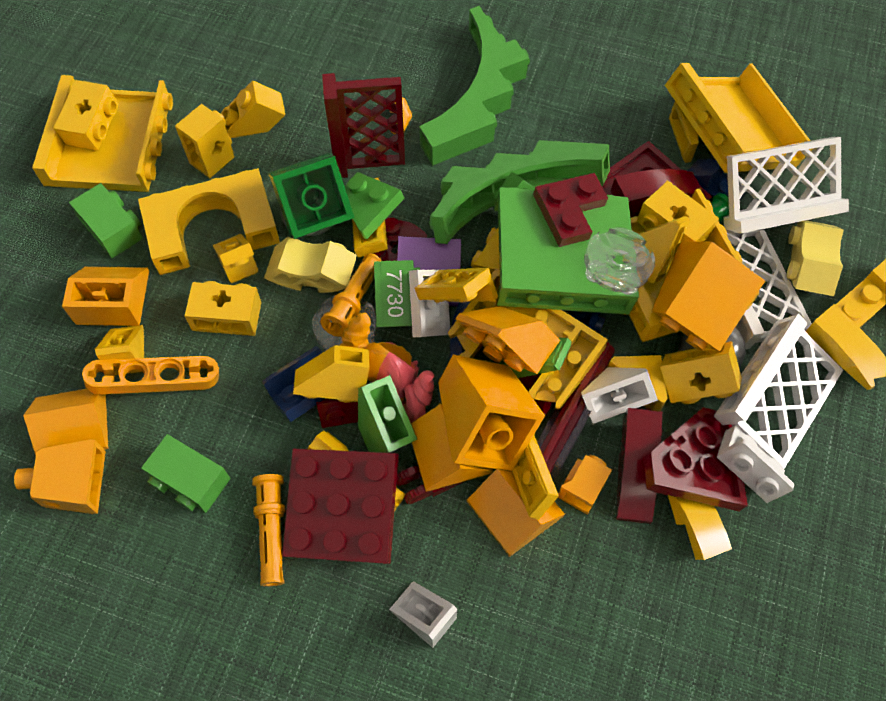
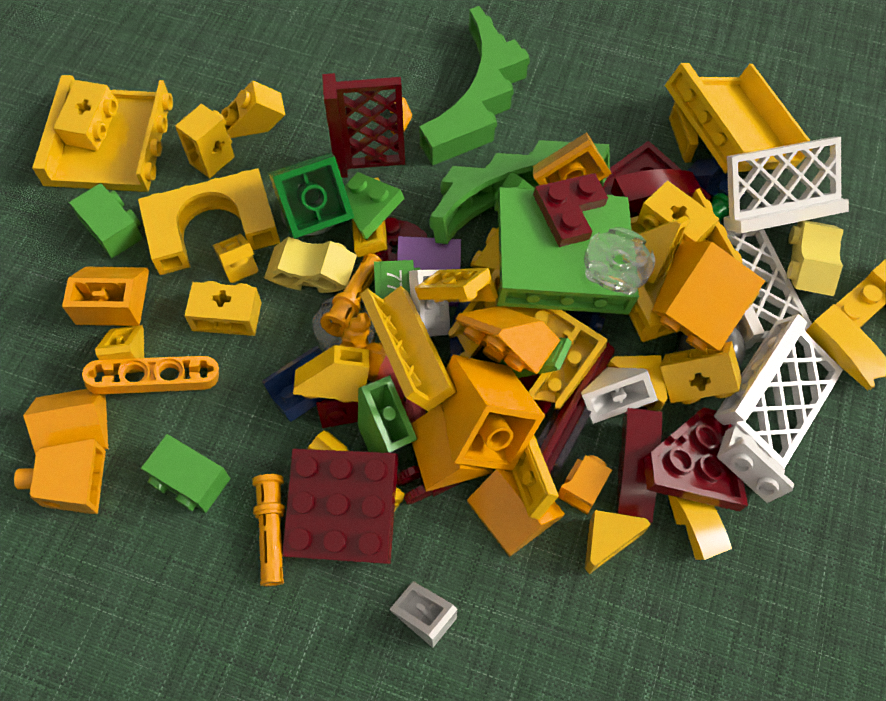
none -> yellow fence [360,286,457,412]
none -> light orange slope [533,132,612,185]
none -> yellow slope [585,510,651,574]

